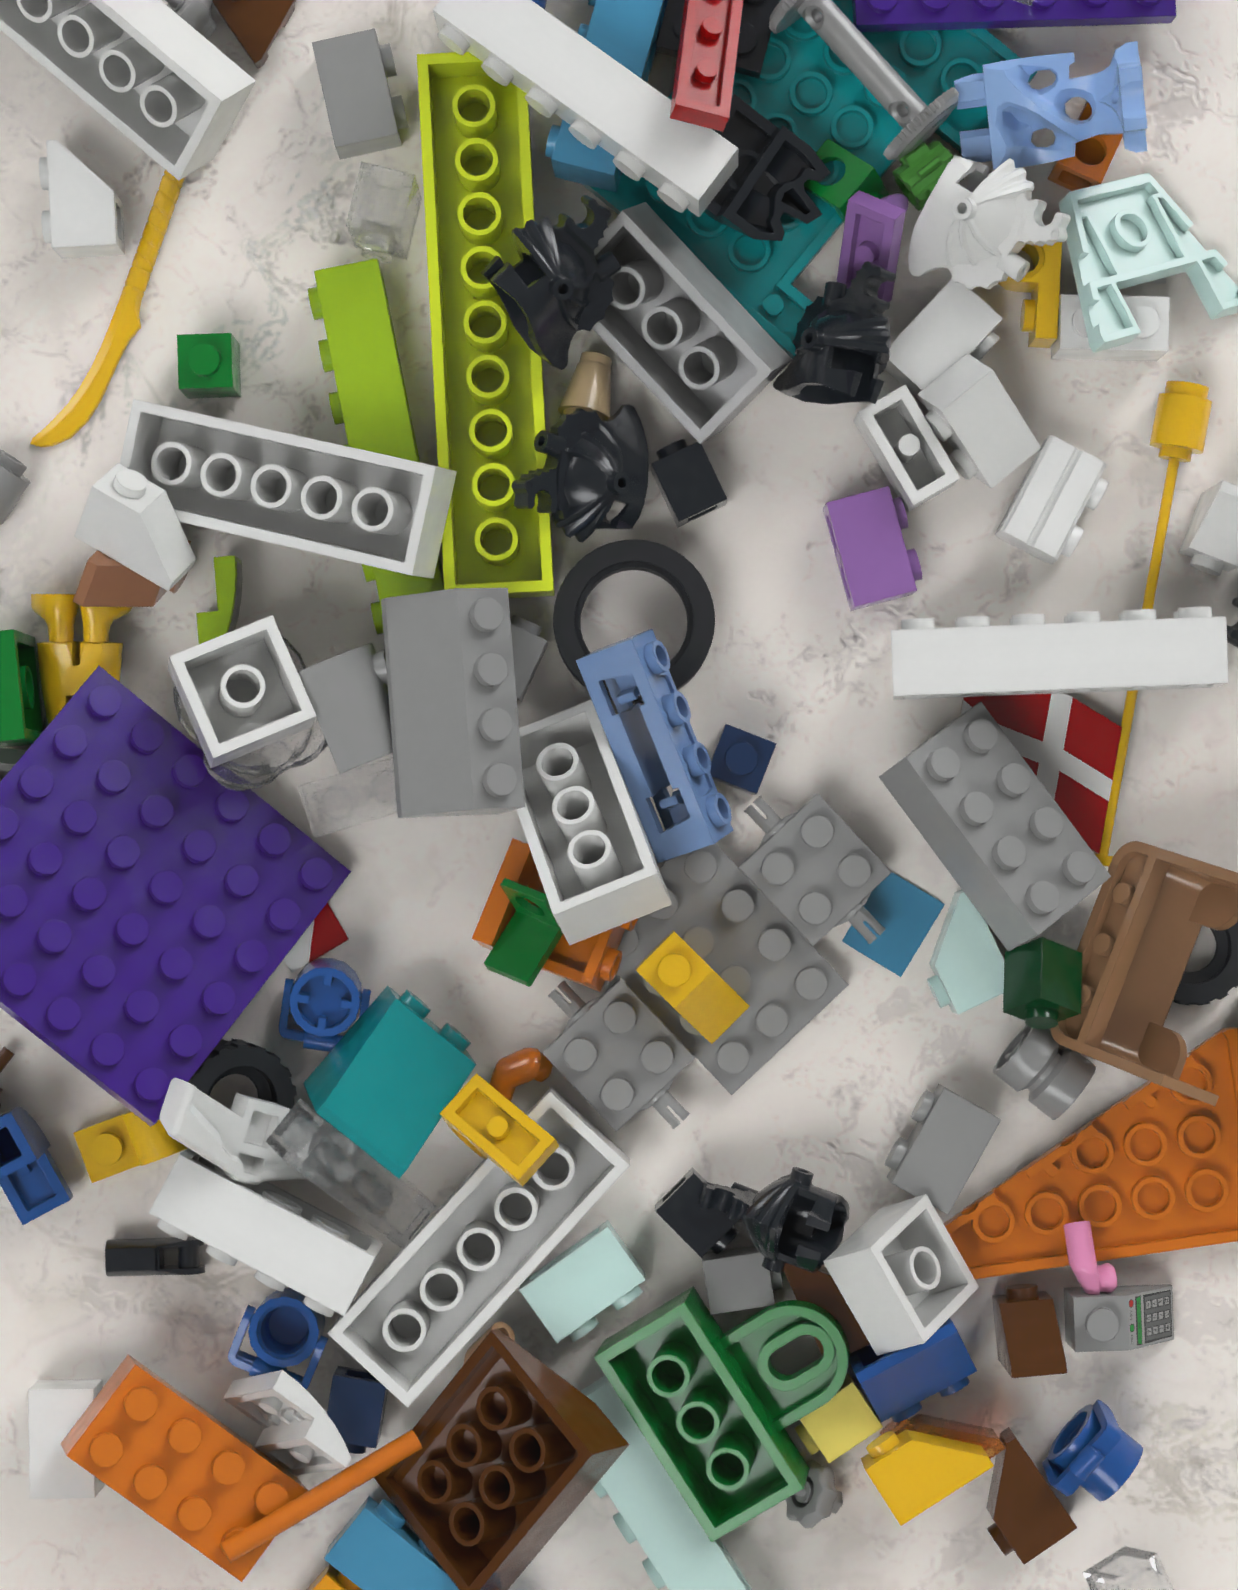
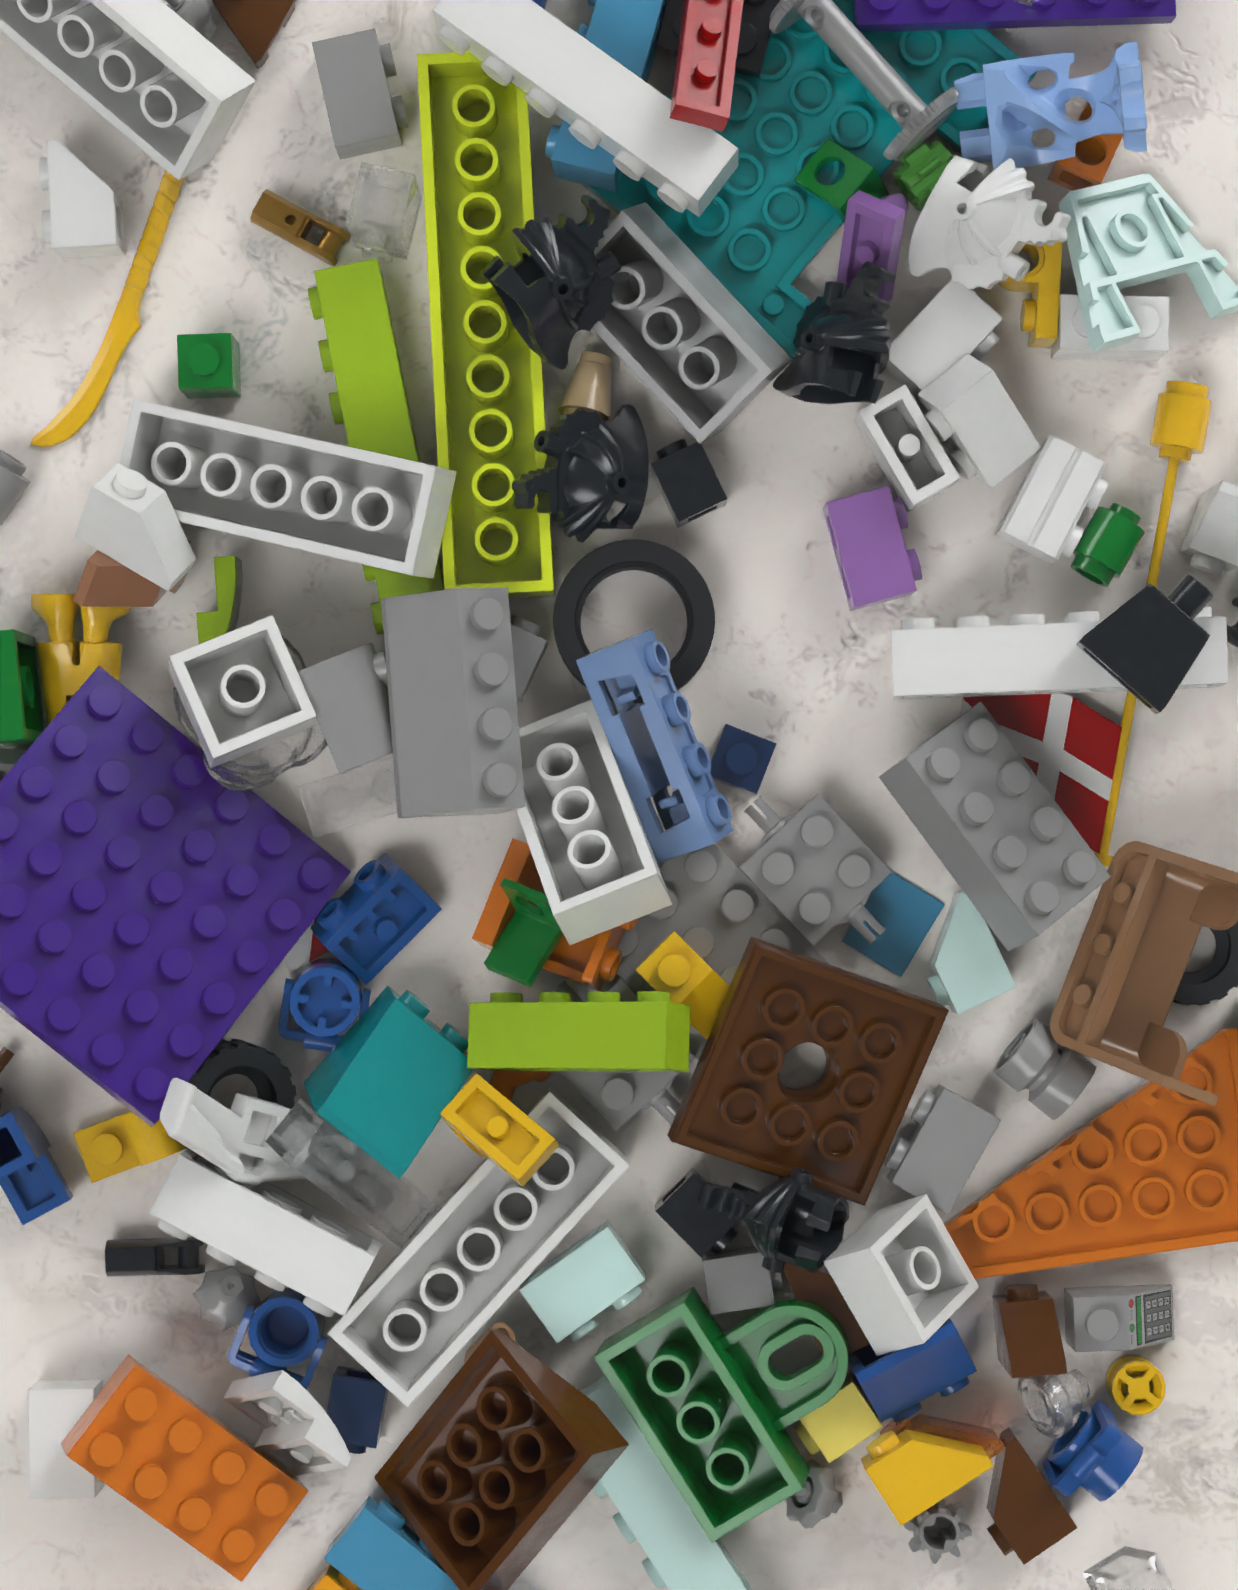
orange bar [220,1430,422,1563] -> none
black plate [704,94,831,241] -> none
dark green brick [1003,937,1082,1029] -> none
bright pink arm [1063,1221,1117,1295] -> none
none -> light grey piece [193,1266,261,1331]
none -> pearl gold bar [250,189,352,267]
none -> blue bracket [311,853,442,985]
none -> lime brick [467,991,690,1072]
none -> reddish brown piece [667,937,949,1206]
none -> light grey gear [904,1499,972,1564]
none -> clear brick [1017,1369,1090,1439]
none -> green brick [1070,503,1145,587]
none -> black torso [1076,574,1214,714]
none -> yellow wheel [1105,1354,1166,1415]

